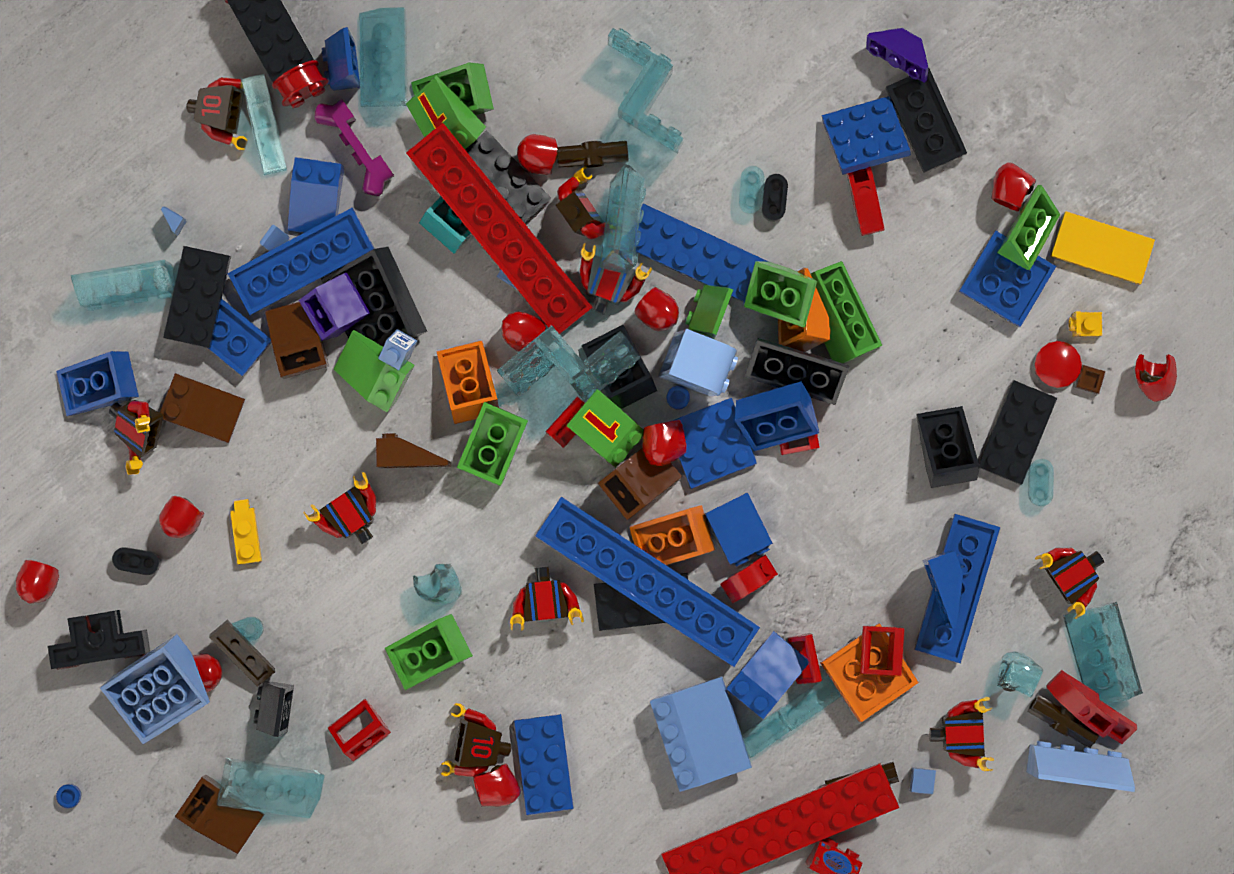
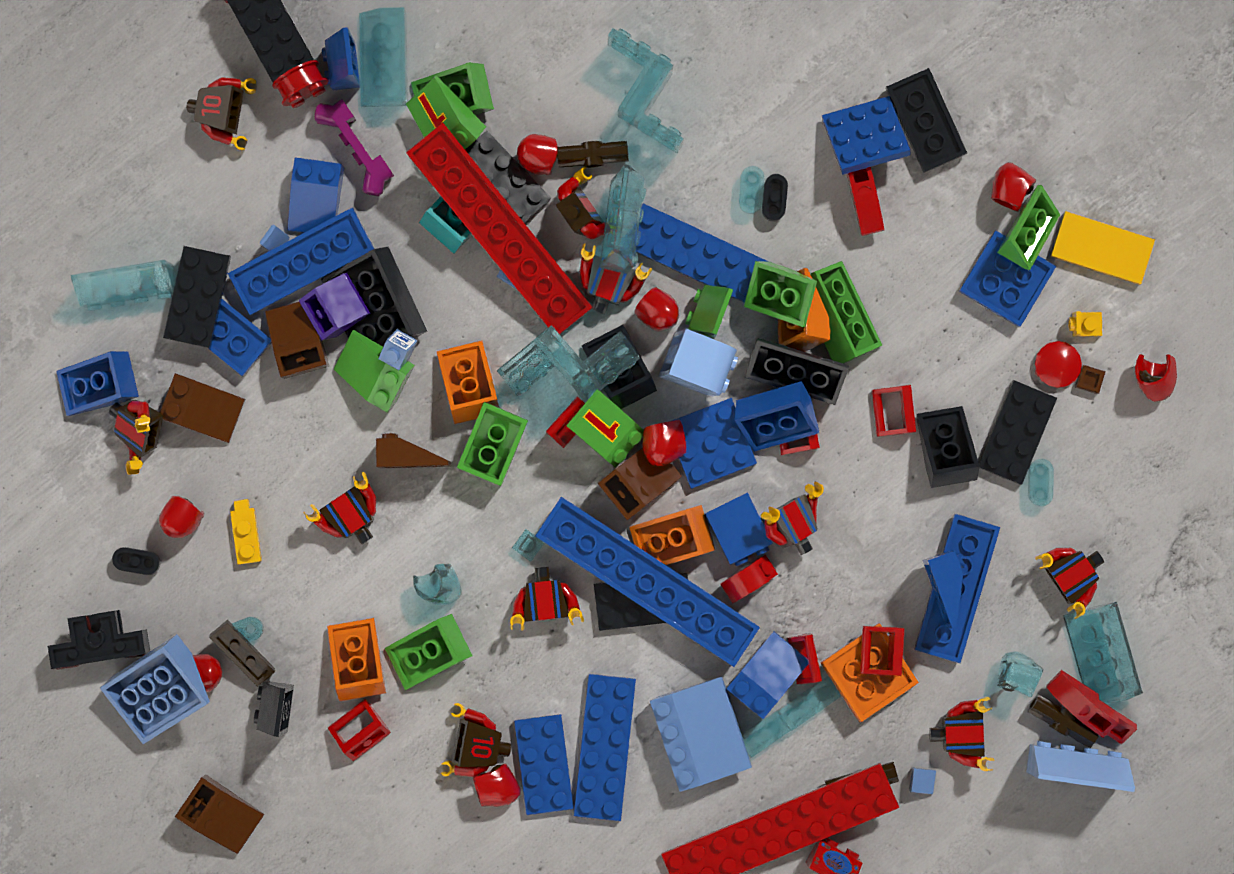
red piece [16,560,60,604] -> none
blue tile [56,784,82,808] -> none
medium blue slope [161,206,187,236] -> none
clear light blue slope [217,758,325,818] -> none
clear light blue slope [241,74,287,175] -> none
red piece [501,311,546,355] -> none
blue tile [666,386,690,410] -> none
dark purple slope [866,28,928,83] -> none
none -> orange slope [327,618,386,701]
none -> clear light blue tile [512,529,545,562]
none -> blue plate [574,674,636,821]
none -> torso [761,482,824,555]
none -> red tile [872,385,916,437]

